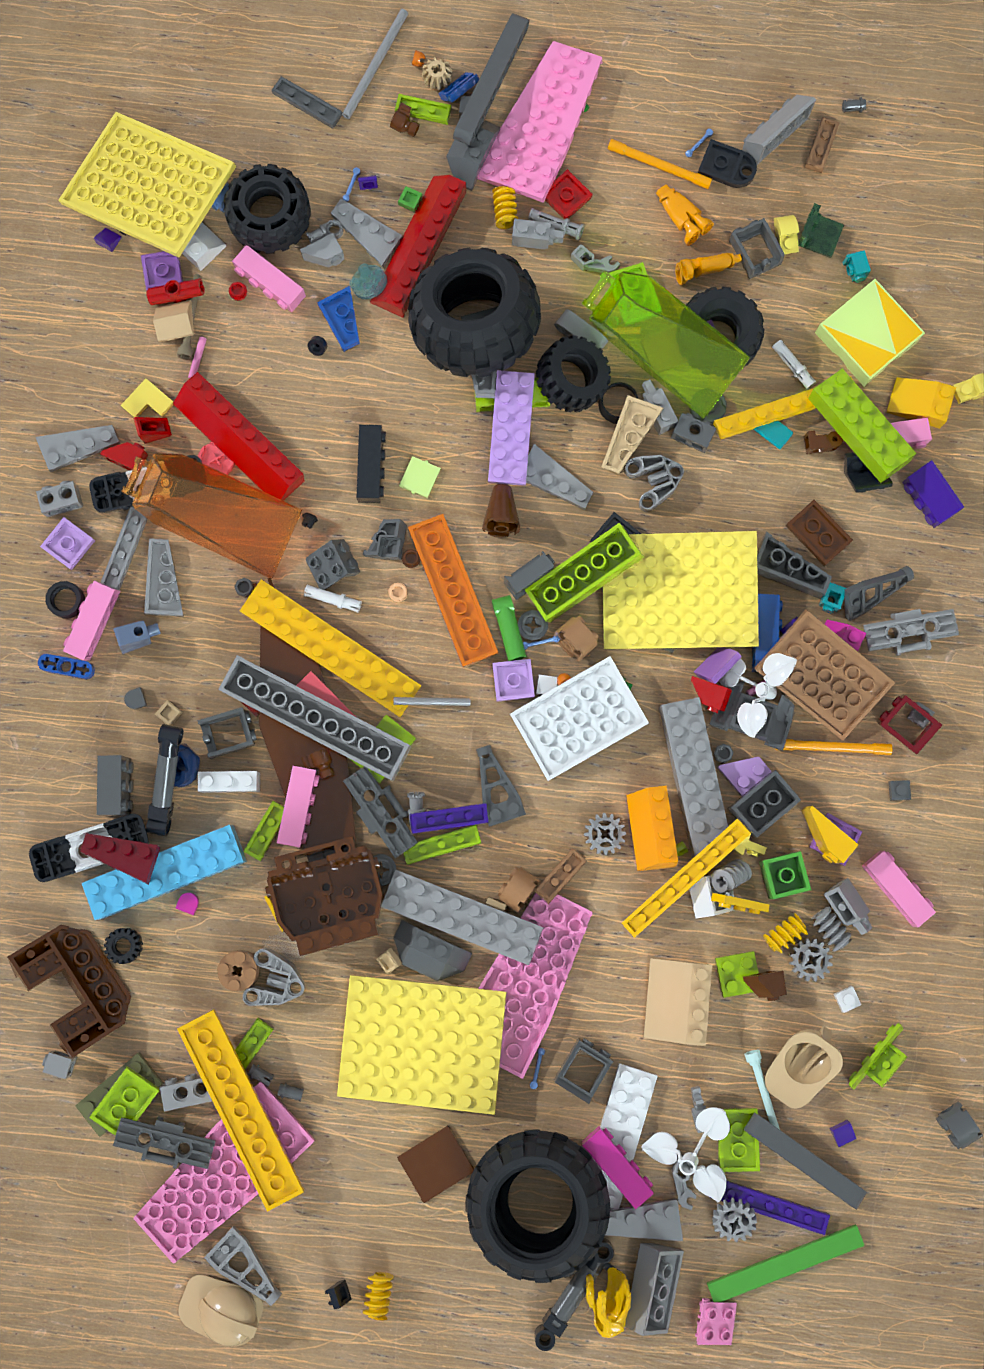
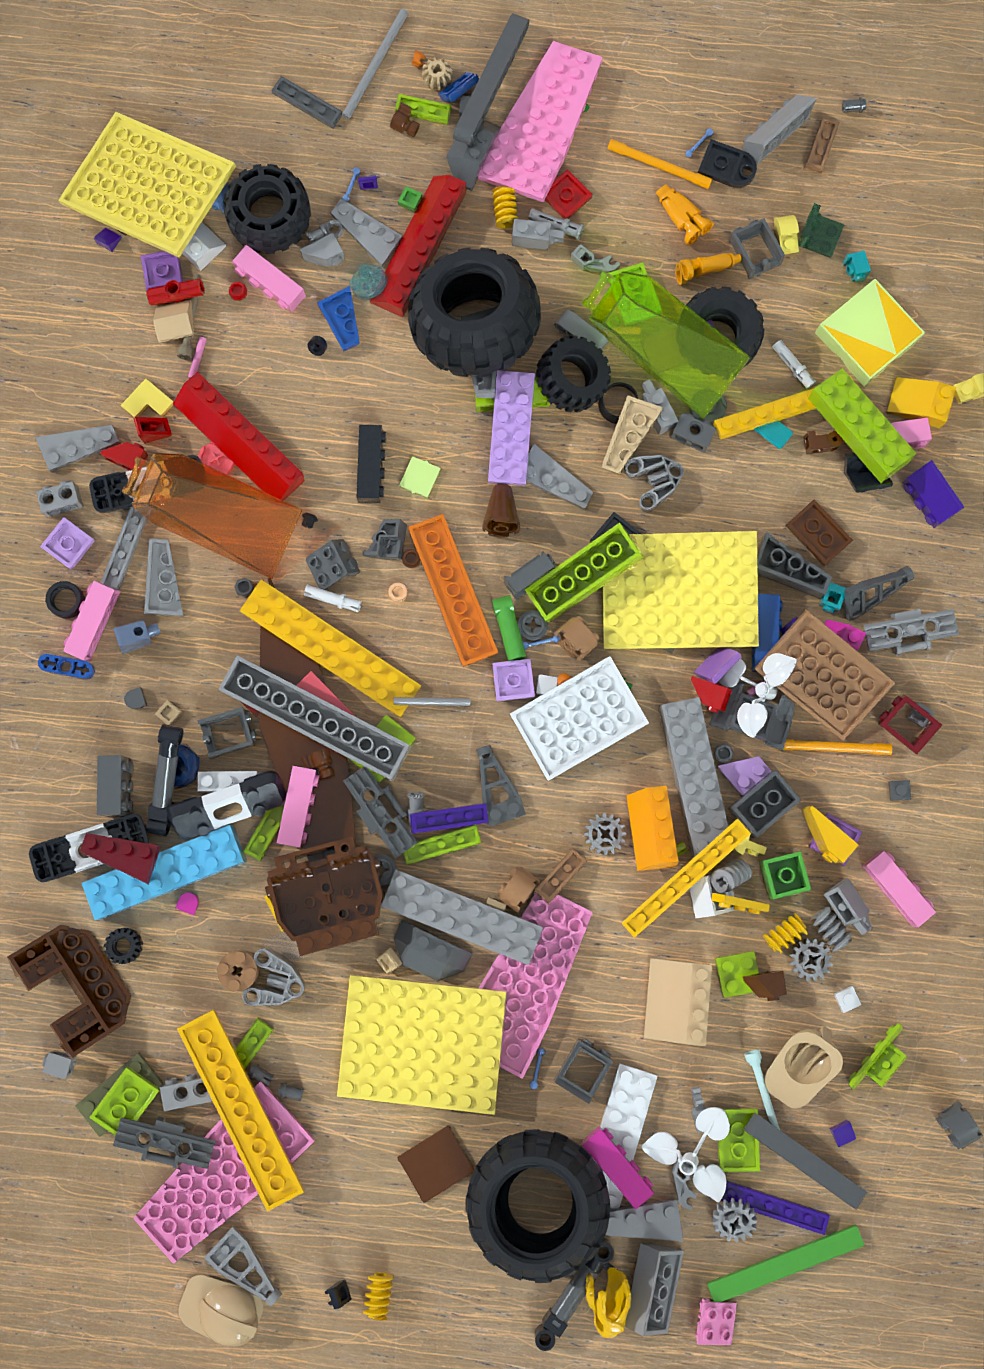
none -> black piece [167,771,287,840]

